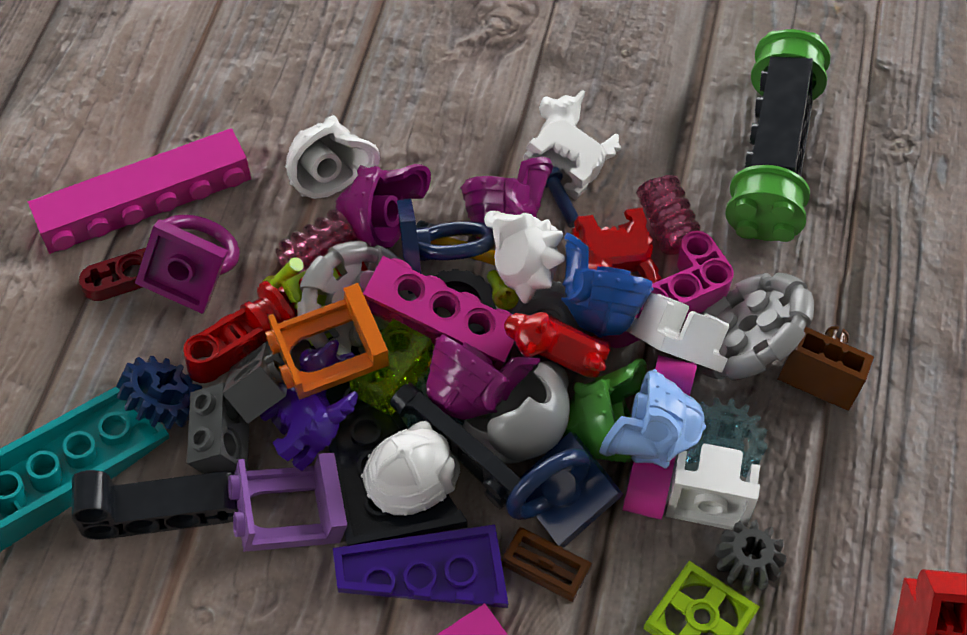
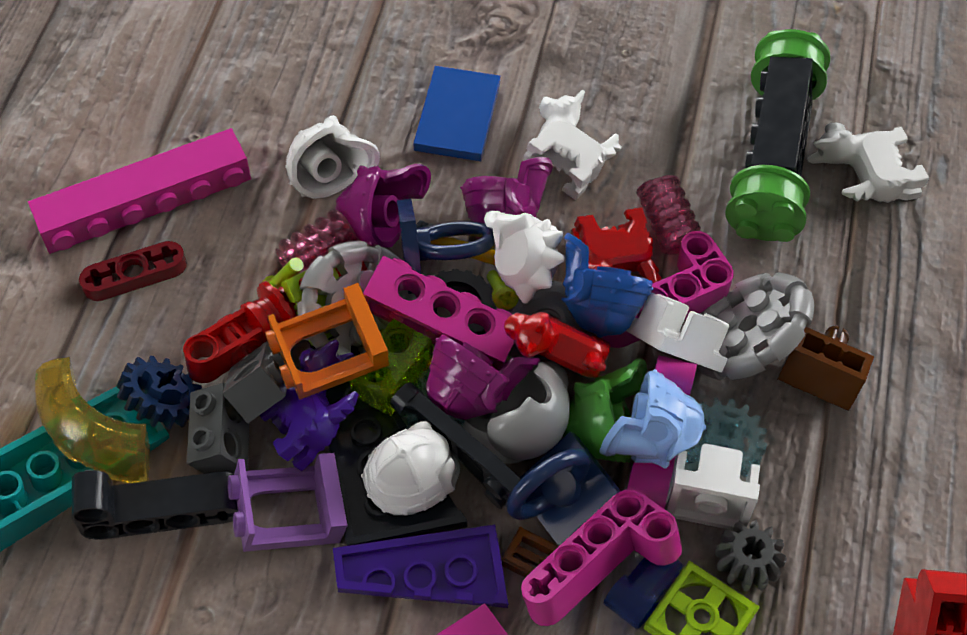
magenta tile [135,215,240,314] -> none
dark blue piece [545,167,578,228] -> none
none -> clear yellow brick [34,357,150,483]
none -> blue tile [413,66,501,161]
none -> dark pink beam [521,489,682,626]
none -> clear blue piece [603,558,684,630]
none -> white animal [807,123,929,203]

